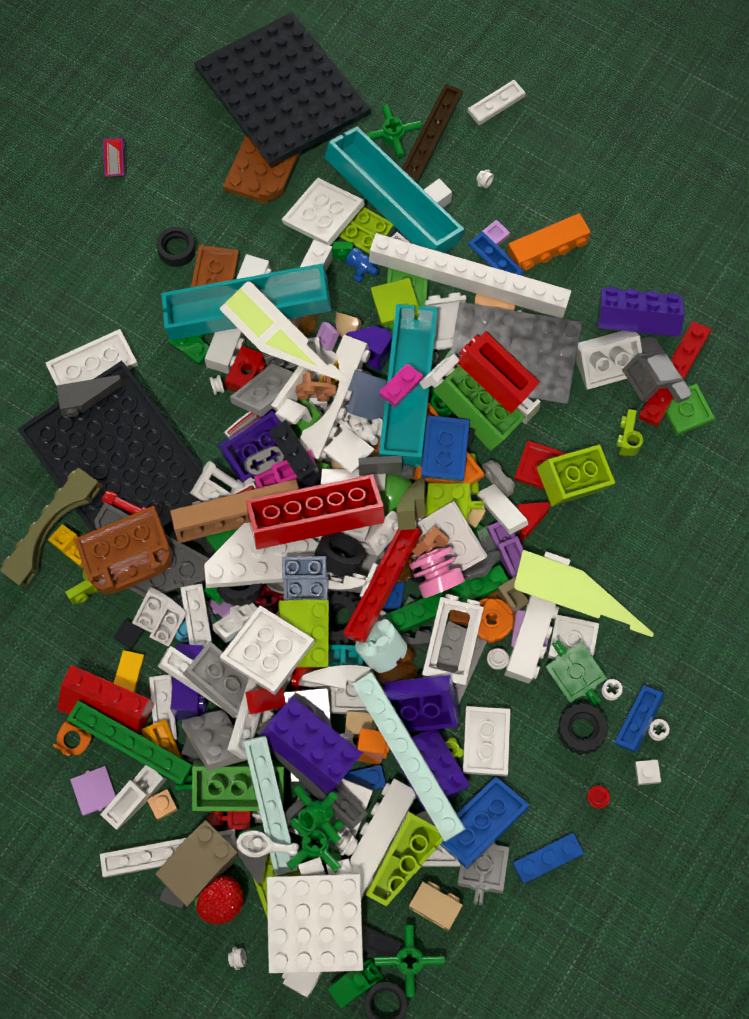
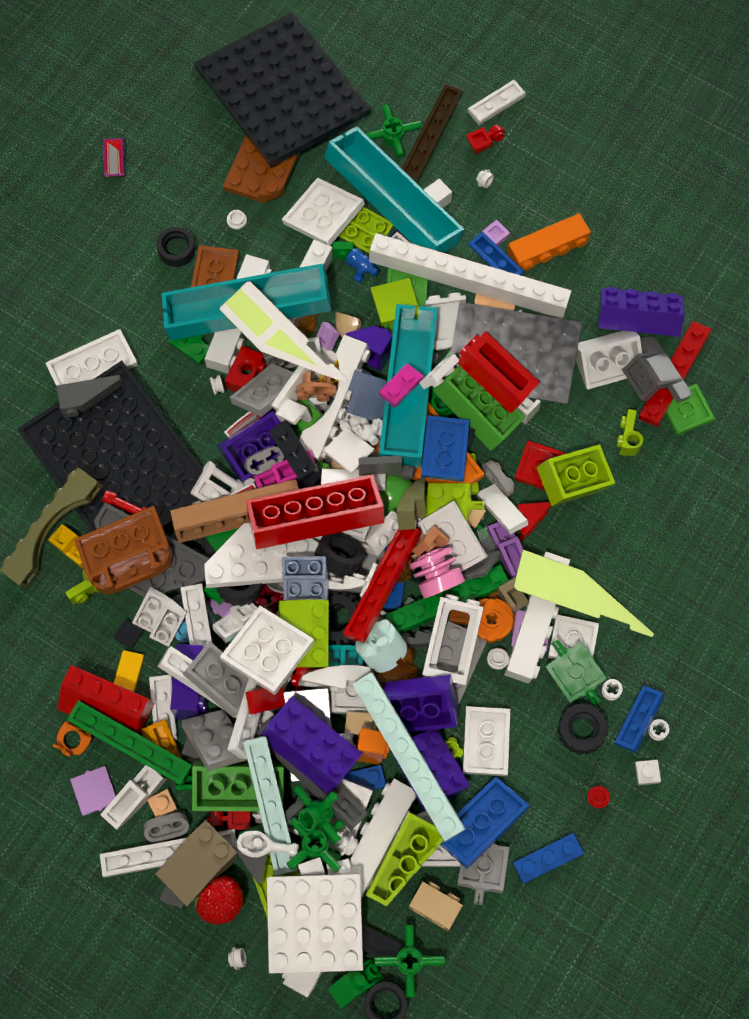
none -> light grey plate [144,812,189,842]
none -> white plate [227,210,247,230]
none -> red plate [466,125,505,154]

